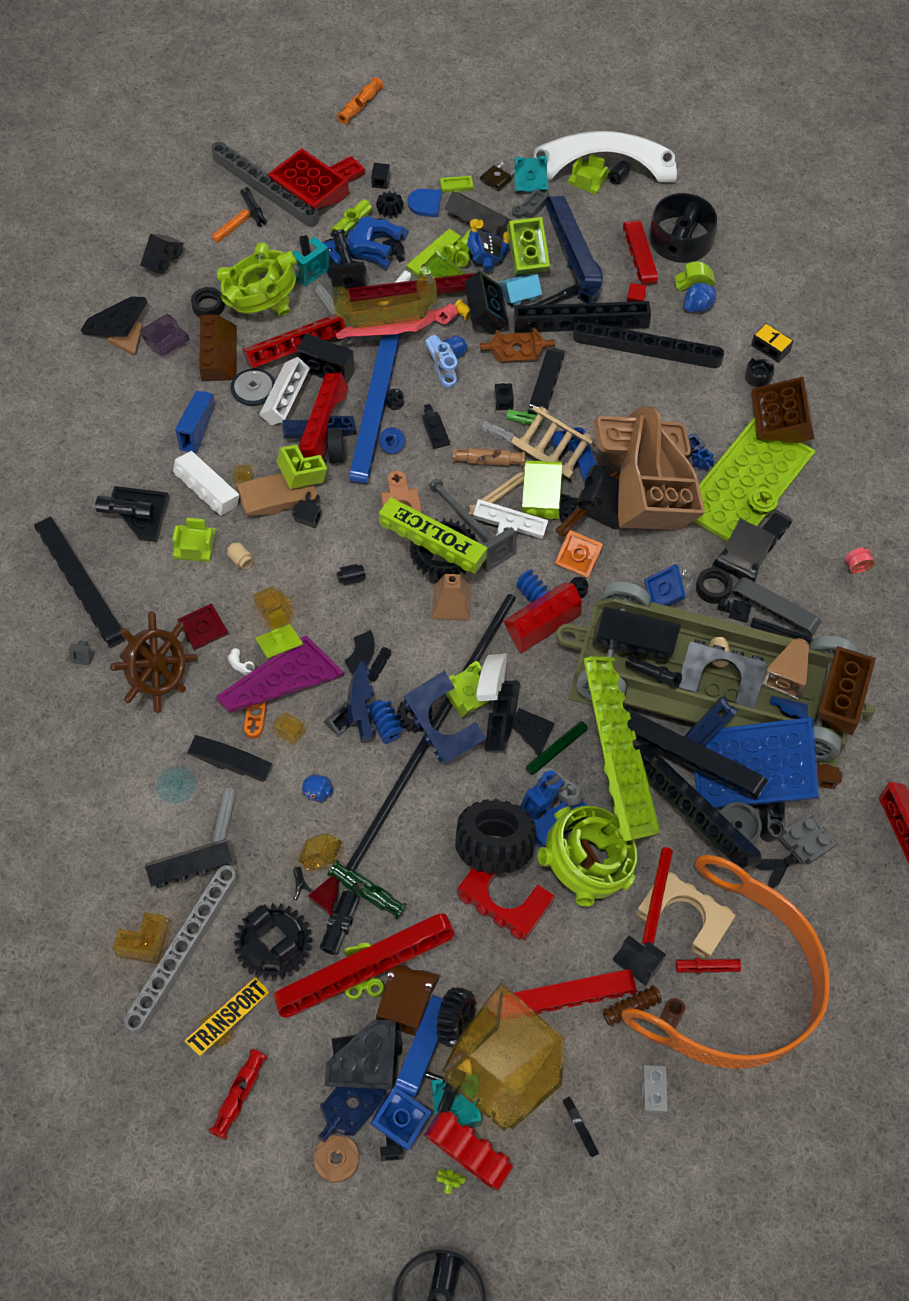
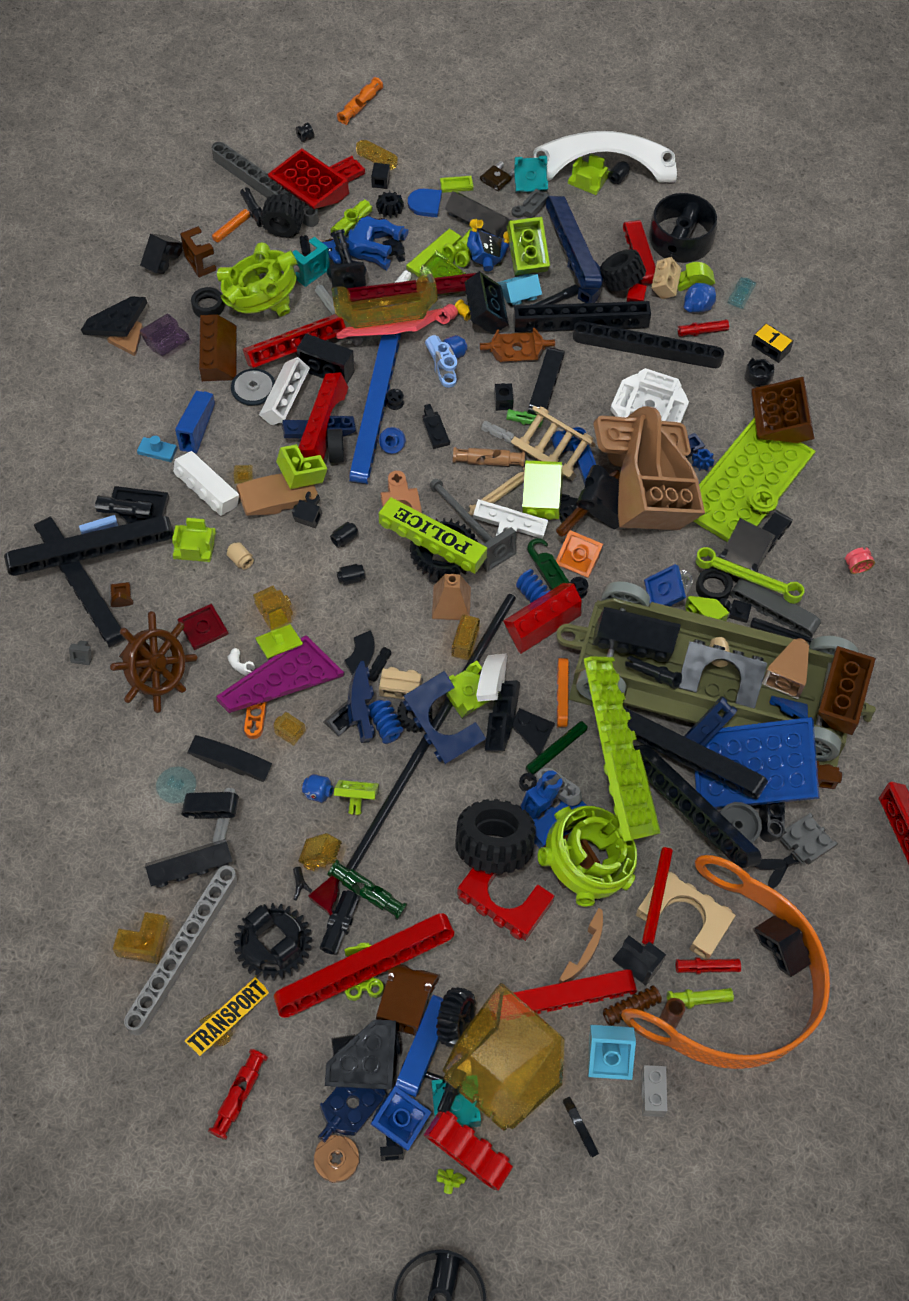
none -> black beam [4,516,174,576]
none -> light blue tile [79,515,118,534]
none -> reddish brown tile [110,582,133,607]
none -> dark azure tile [137,436,178,462]
none -> reddish brown panel [180,226,217,278]
none -> black beam [181,792,239,819]
none -> black tyre [260,194,305,238]
none -> black wheel [296,122,314,142]
none -> black brick [330,522,358,548]
none -> lime tile [334,780,379,815]
none -> clear yellow plate [356,140,398,169]
none -> tan brick [379,667,421,699]
none -> clear yellow brick [451,614,480,660]
none -> black bush [519,773,537,792]
none -> dark green plate [527,538,570,590]
none -> orange beam [557,658,568,727]
none -> medium nougat slope [559,908,603,983]
none -> medium azure slope [588,1025,636,1080]
none -> black tyre [600,249,646,291]
none -> white piece [610,368,689,423]
none -> tan brick [651,257,682,299]
none -> lime pin [667,988,734,1009]
none -> red pin [677,319,729,337]
none -> lime slope [685,596,729,621]
none -> lime piece [695,547,804,604]
none -> clear light blue slope [728,277,756,309]
none -> black brick [755,915,811,977]

